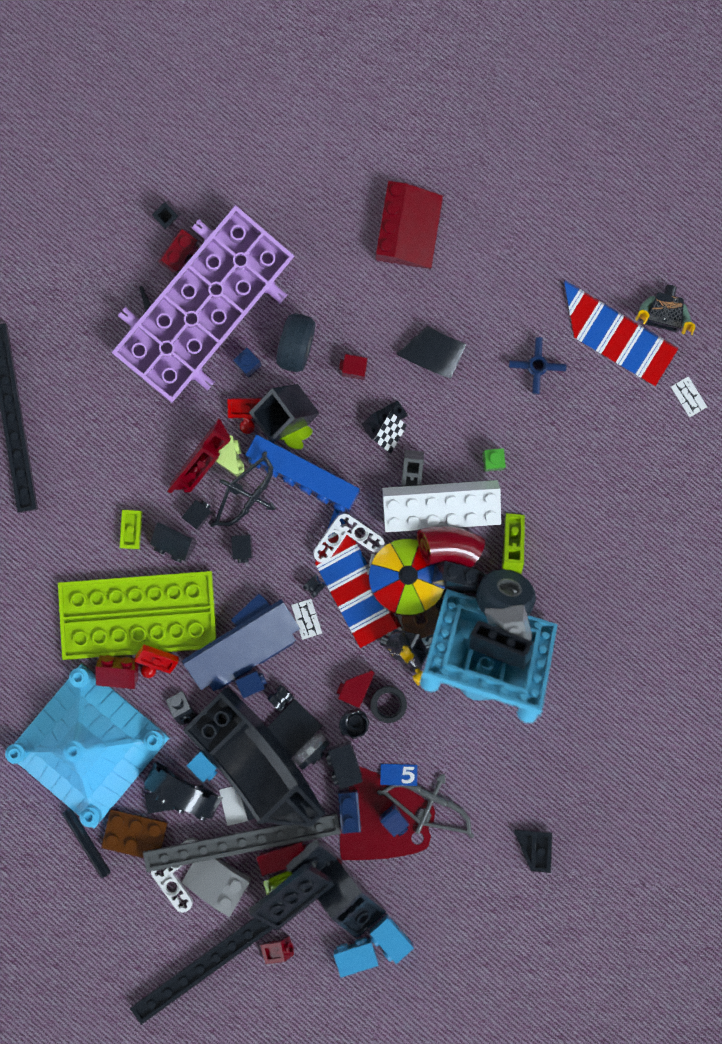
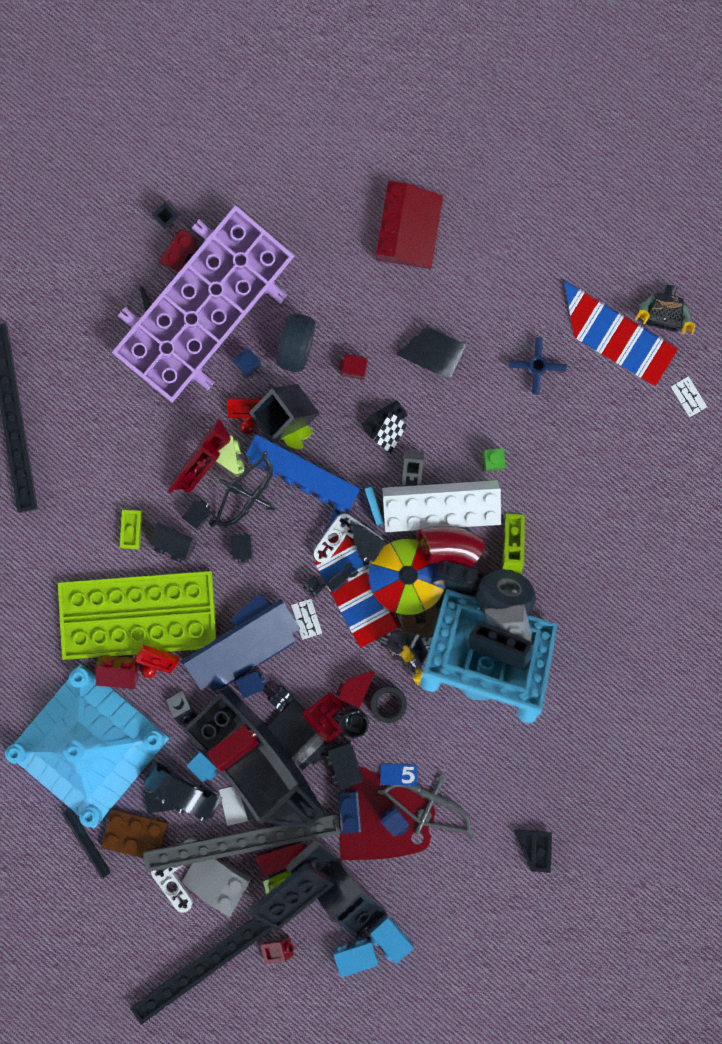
none -> dark red brick [206,724,259,773]
none -> dark red plate [302,692,344,744]
none -> black bar [326,563,359,593]
none -> black slope [350,520,386,562]
none -> medium azure tile [364,487,384,527]

